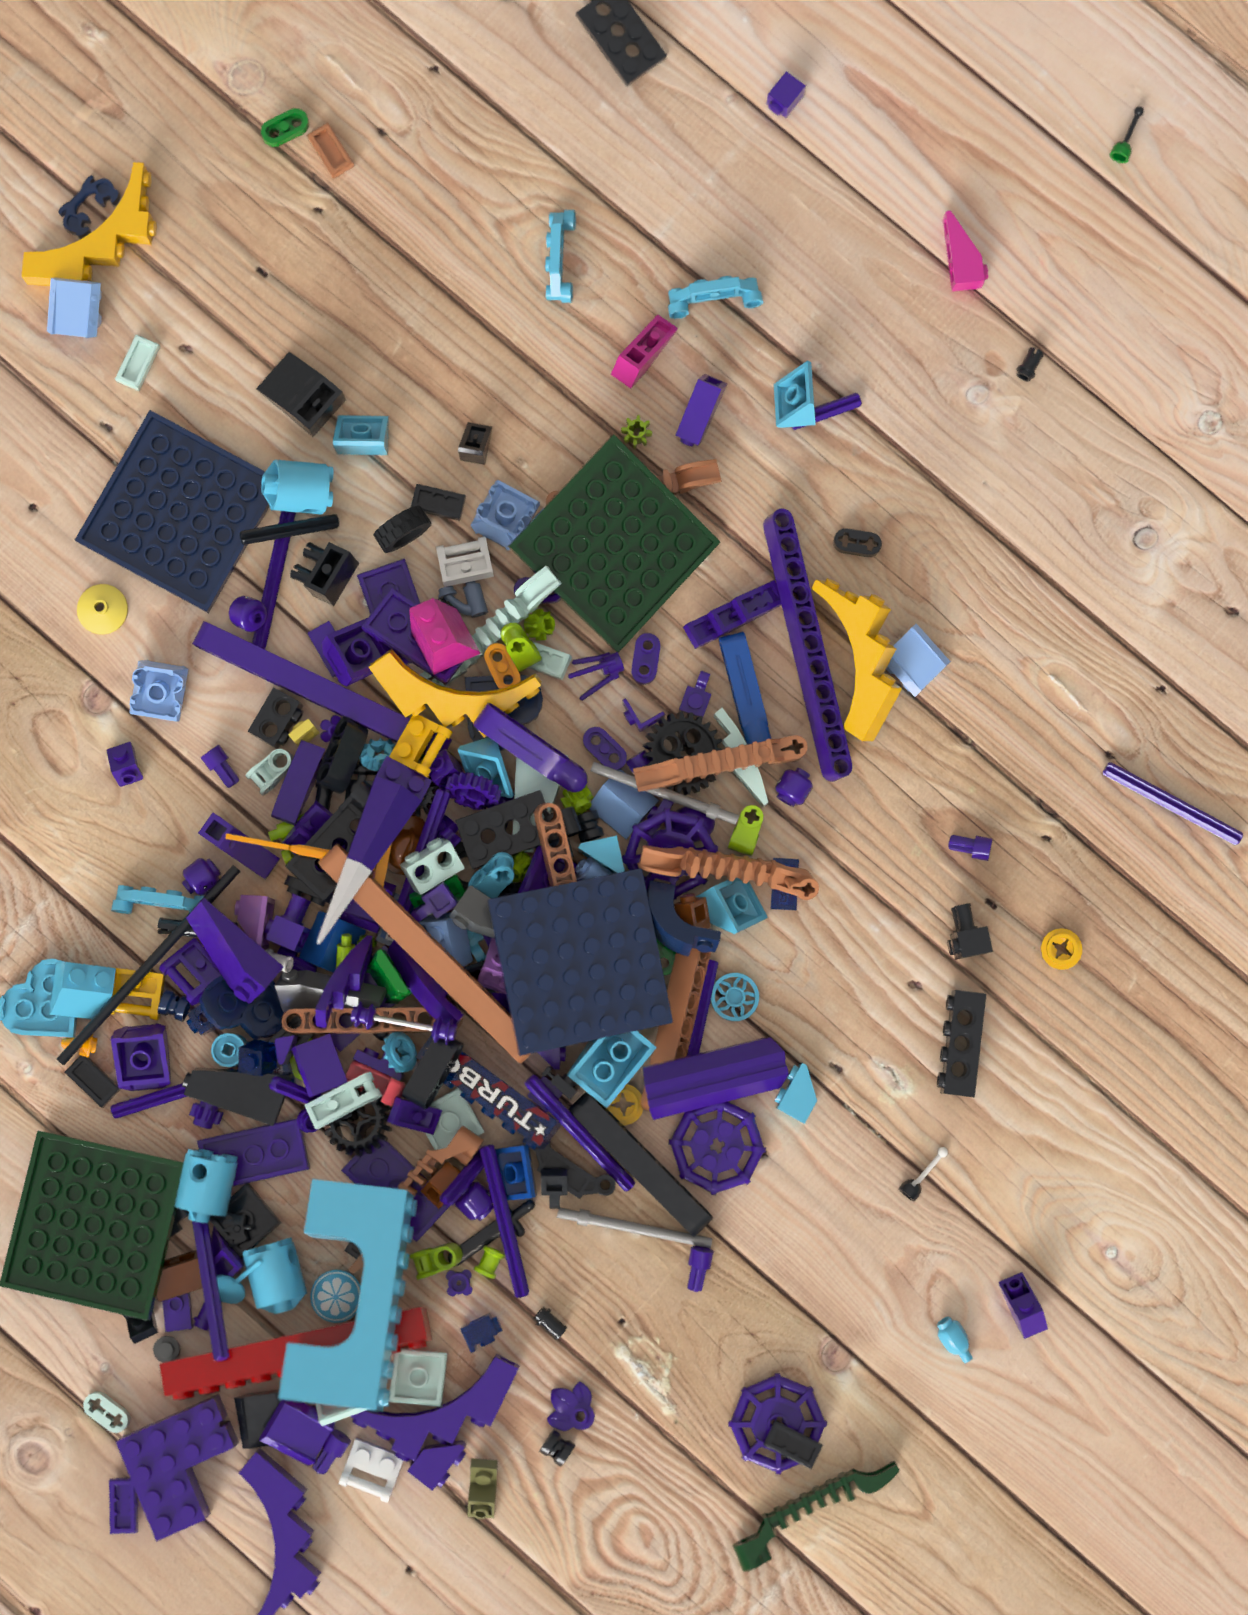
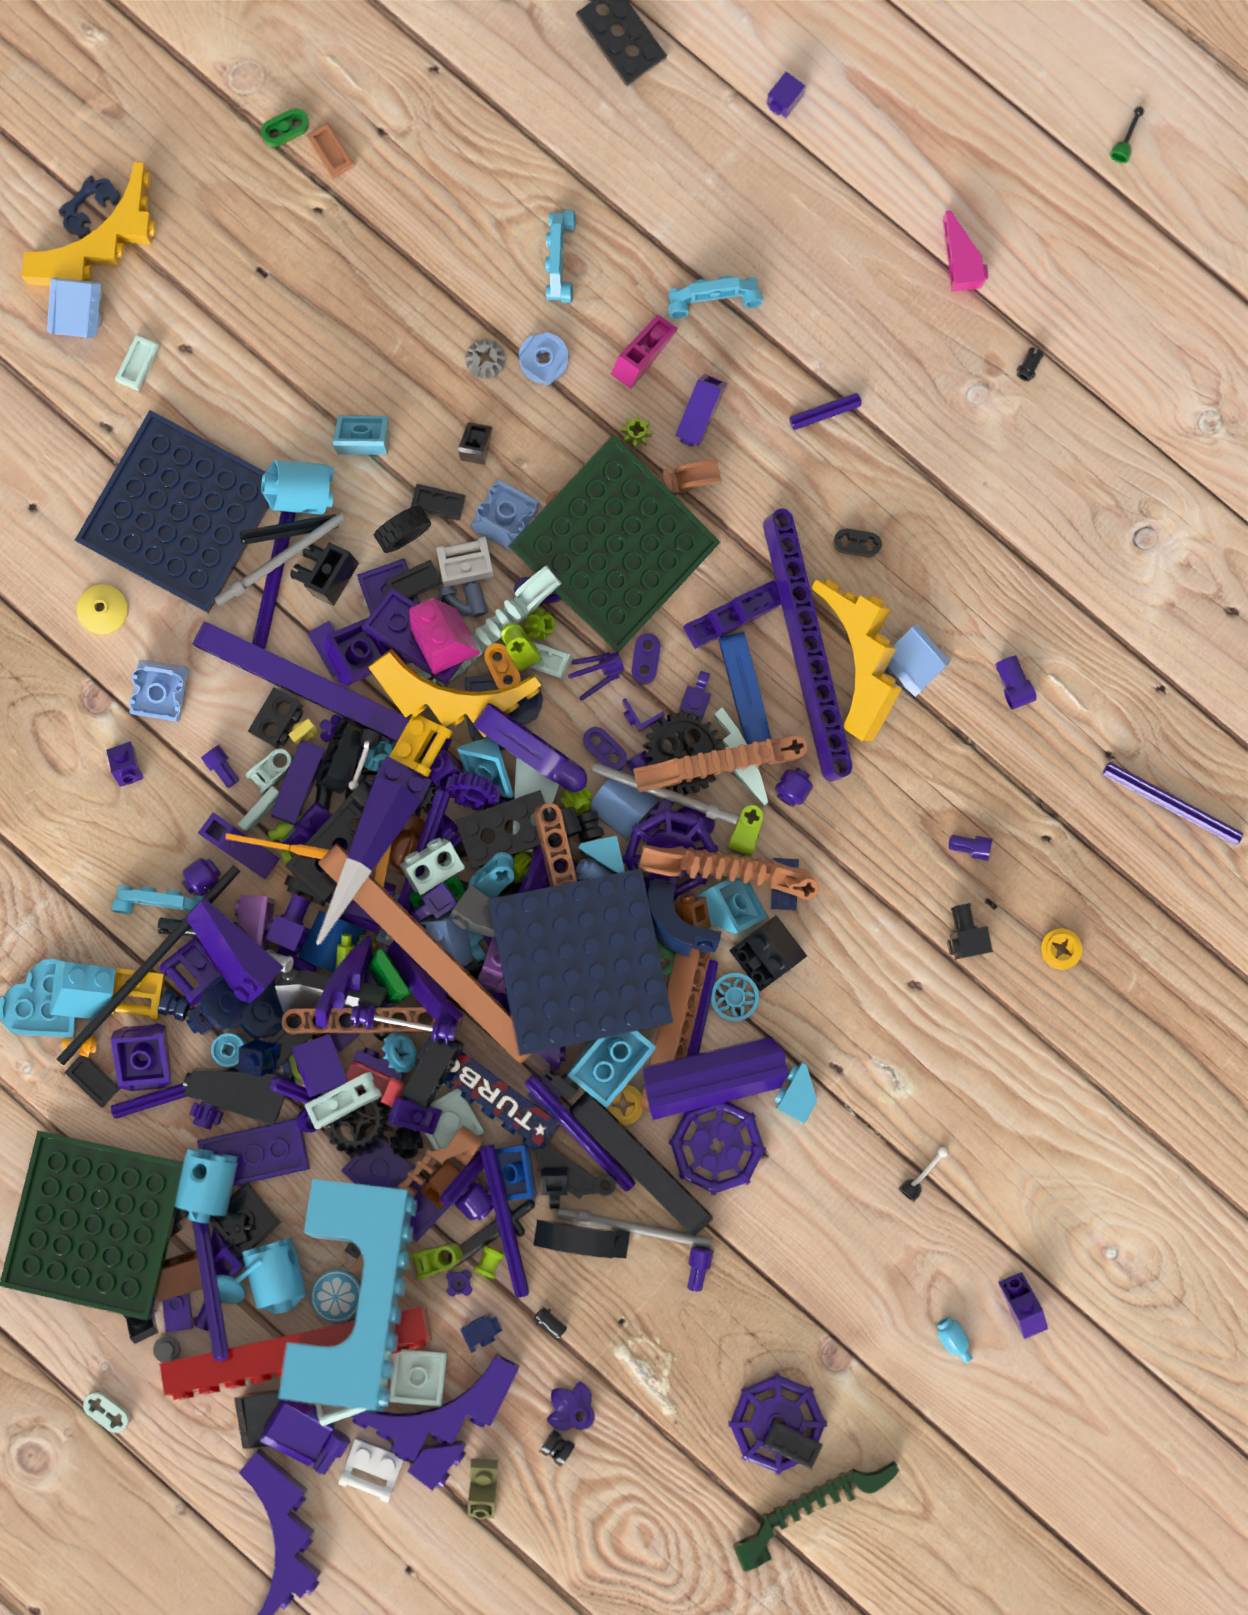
dark purple plate [109,1478,138,1534] -> none
dark purple piece [116,1394,239,1542] -> none
dark purple head [229,596,267,632] -> none
black slope [256,352,346,437] -> none
dark purple slope [275,1035,298,1065] -> none
medium azure slope [774,361,816,428] -> none
black brick [937,990,986,1098] -> none
none -> light grey bar [214,512,346,606]
none -> light aqua tile [238,786,279,833]
none -> hinge [349,729,382,790]
none -> black tile [385,560,442,599]
none -> black gear [390,1127,424,1159]
none -> light grey gear [465,338,505,379]
none -> light blue plate [519,333,569,385]
none -> black arch [533,1219,630,1258]
none -> black slope [729,915,807,991]
none -> dark purple piece [995,655,1037,710]

